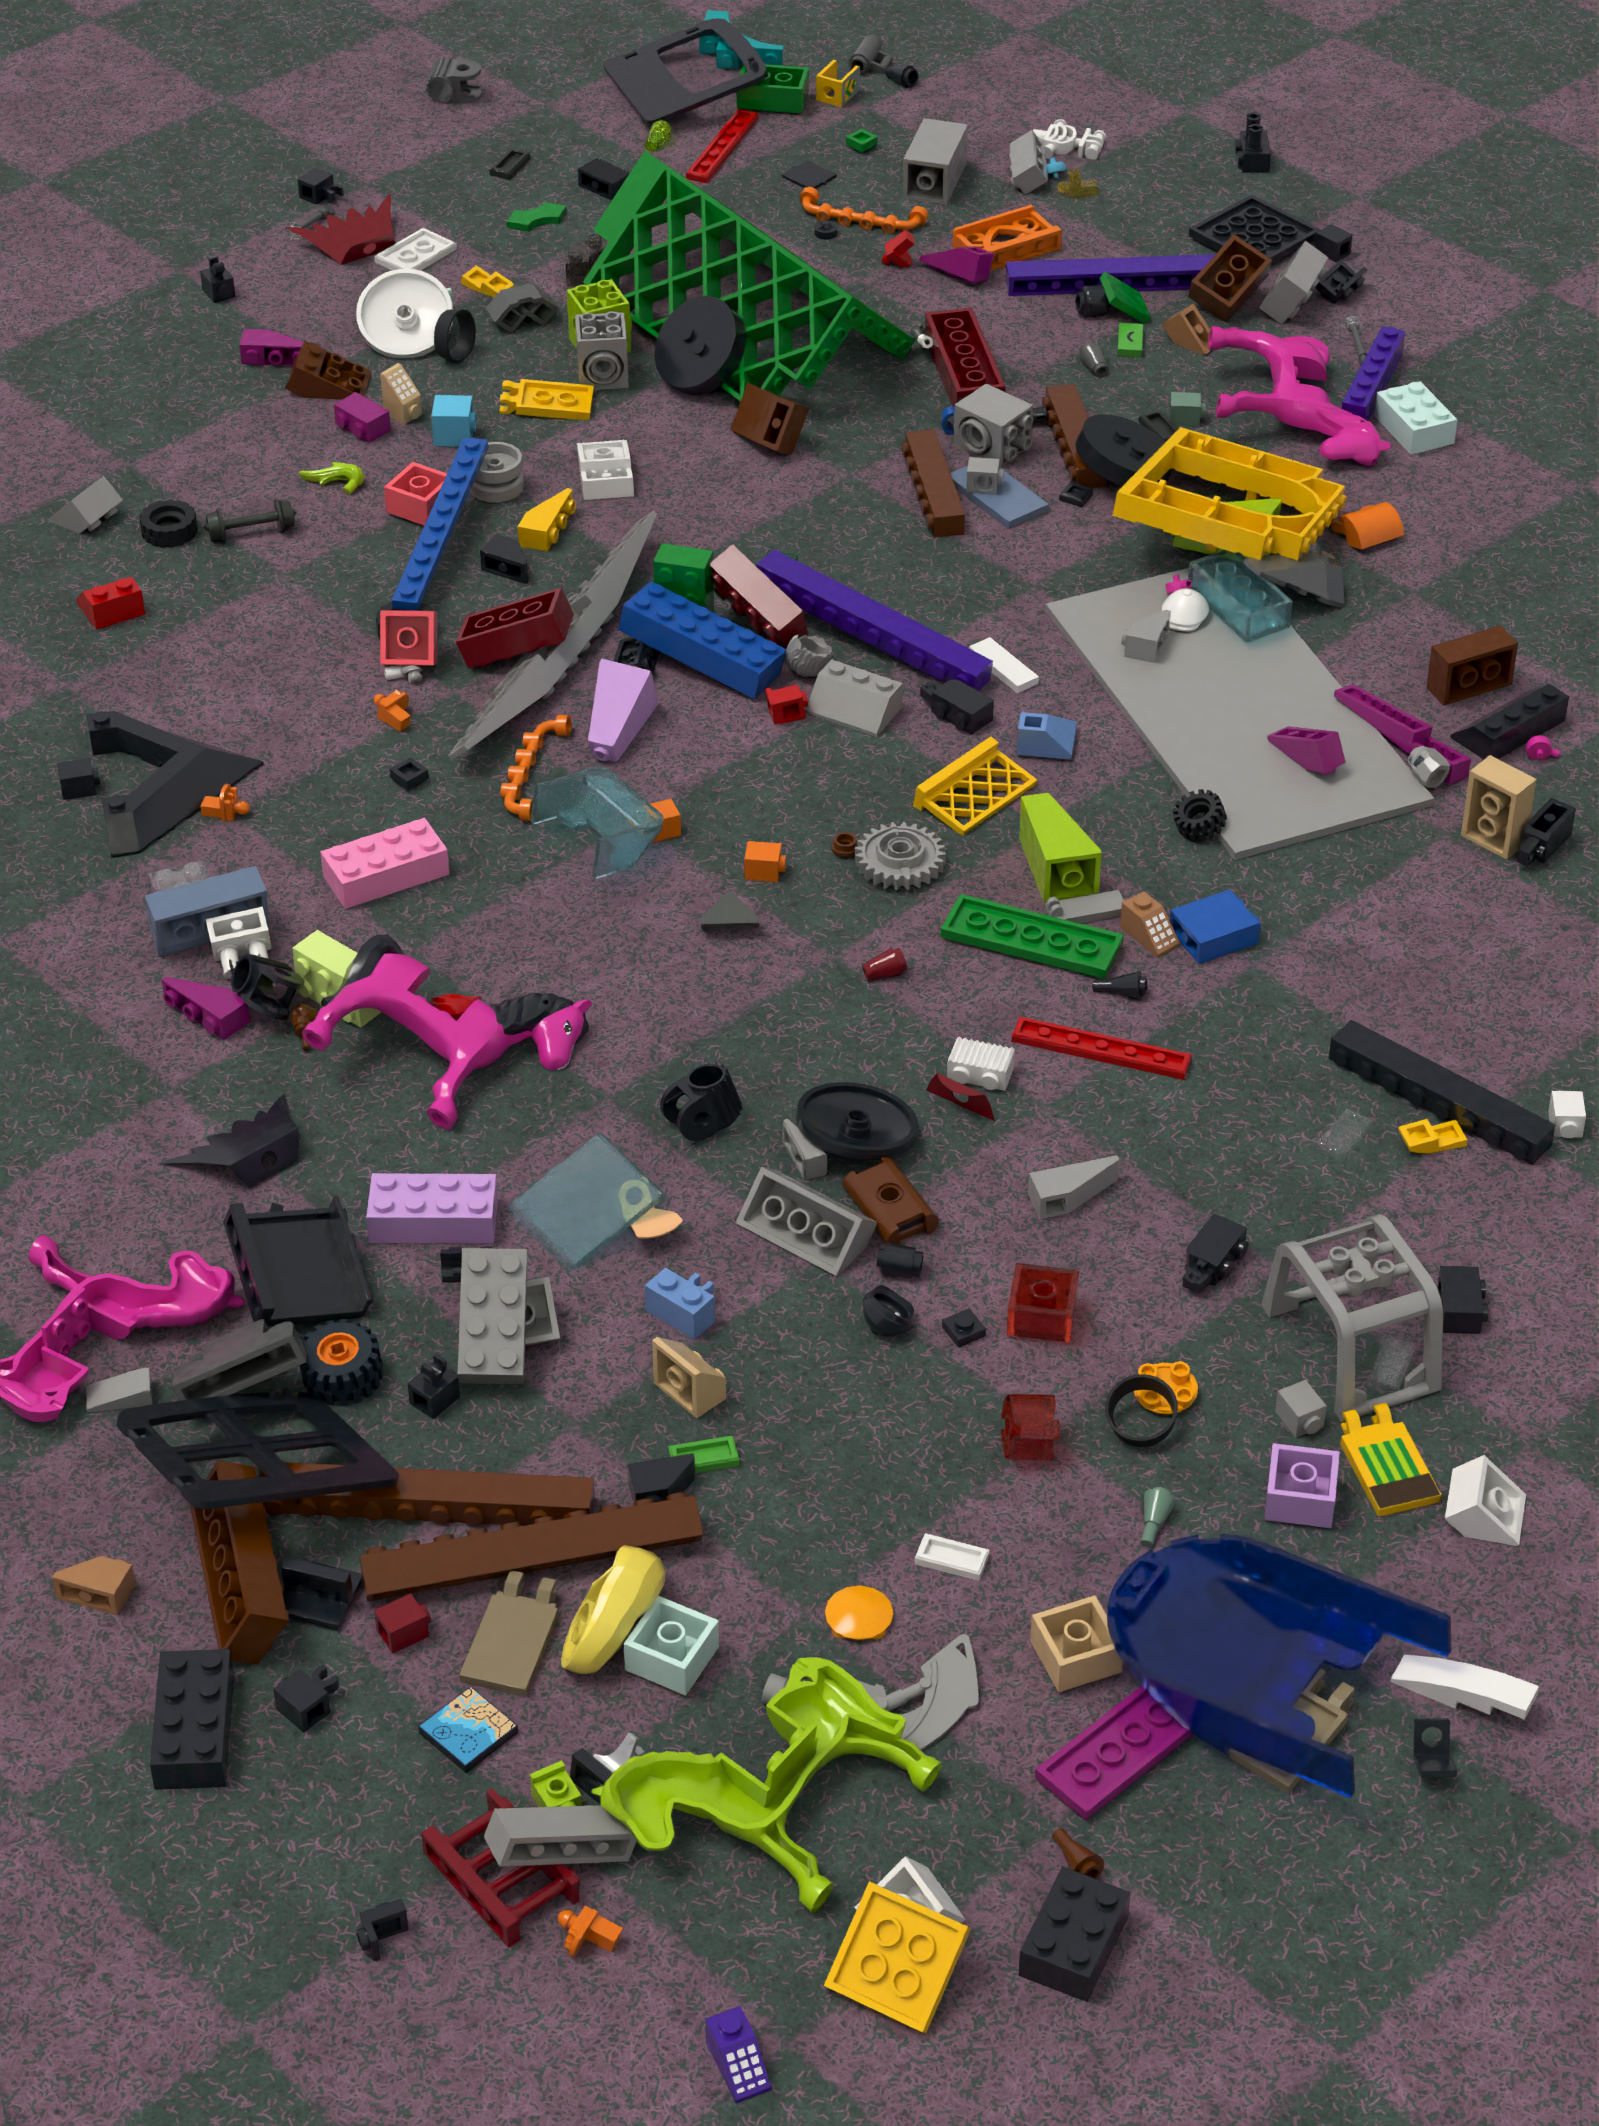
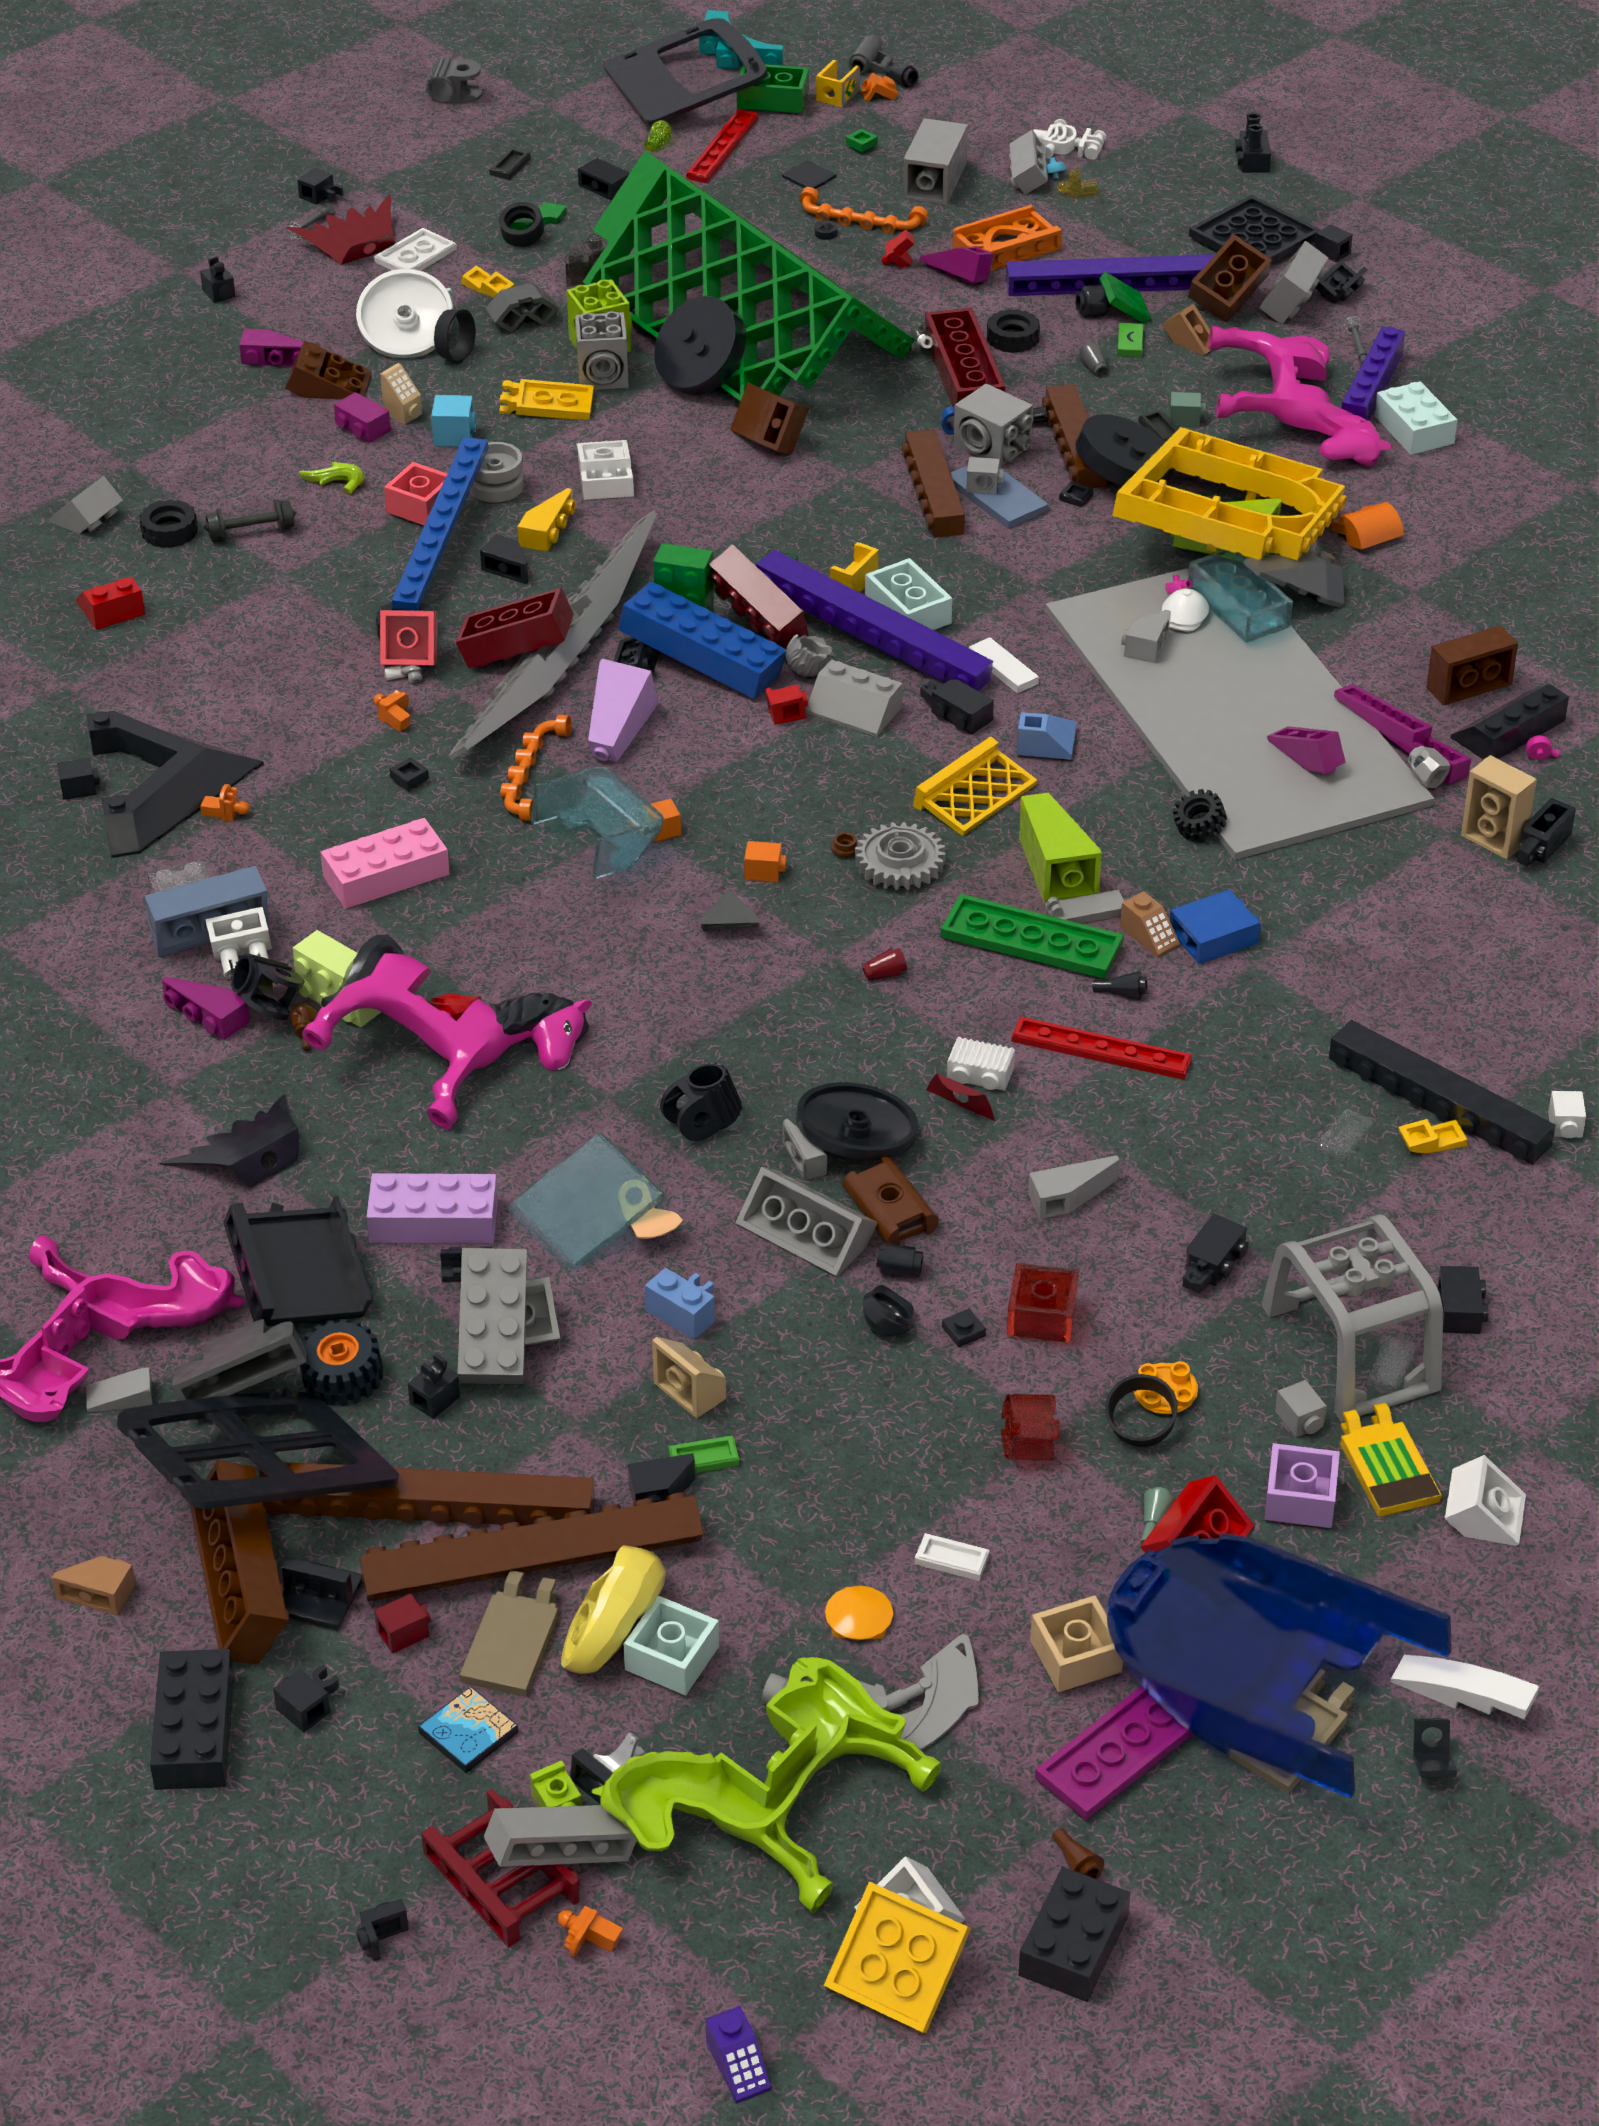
none -> black tyre [498,202,545,247]
none -> yellow panel [830,542,879,593]
none -> orange bracket [861,73,898,102]
none -> light aqua brick [865,558,952,630]
none -> black tyre [987,309,1040,353]
none -> red slope [1140,1475,1255,1592]

